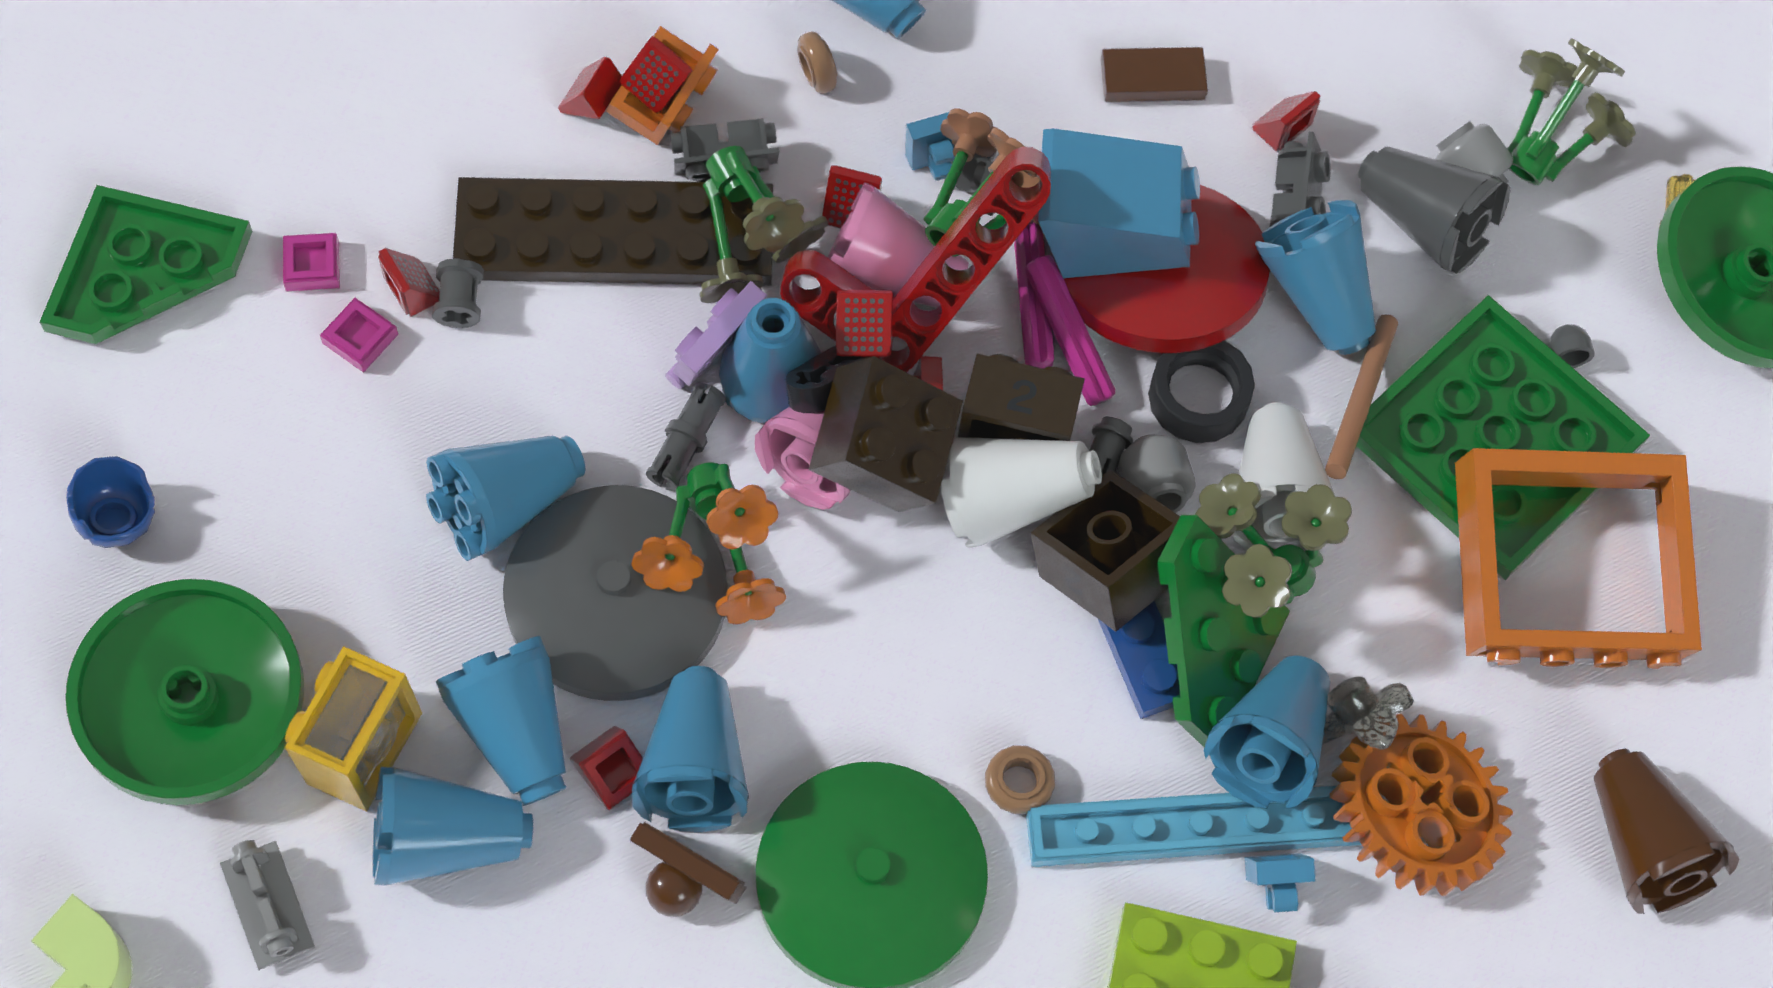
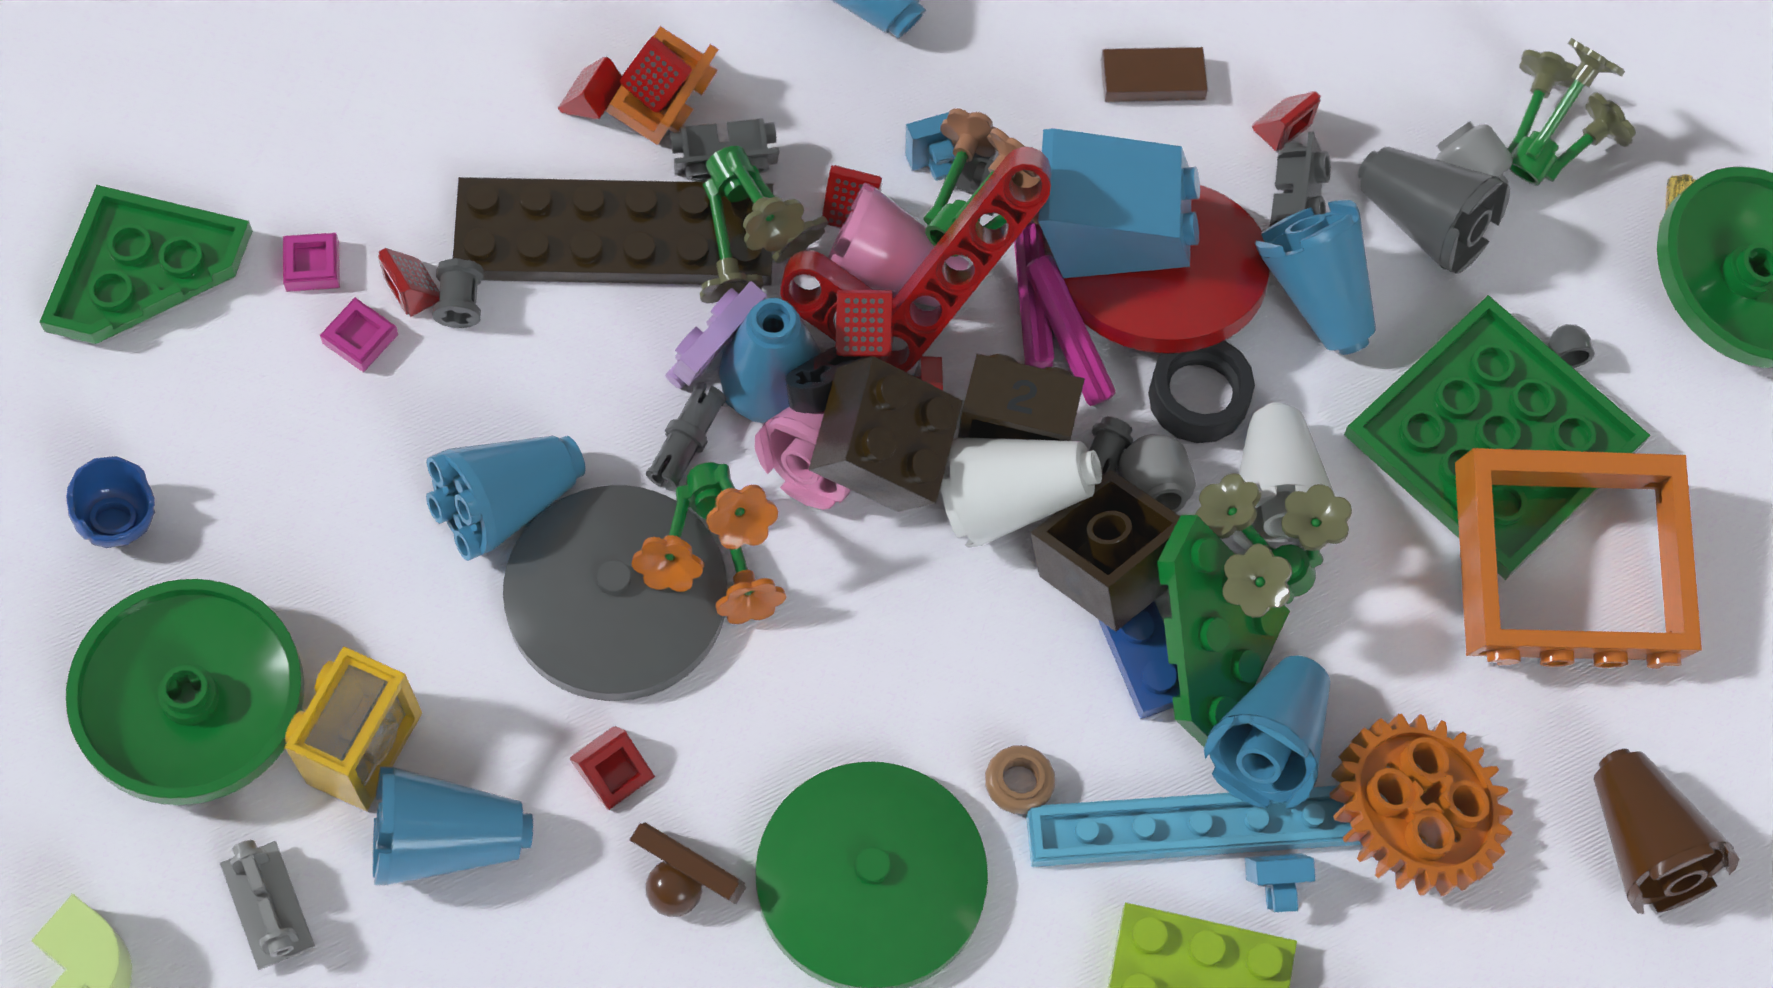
dark azure cone [435,636,566,806] -> none
dark azure cone [632,666,749,832] -> none
medium nougat piece [797,31,837,93] -> none
clear smoke animal [1322,676,1414,750] -> none
nougat bar [1325,314,1398,479] -> none

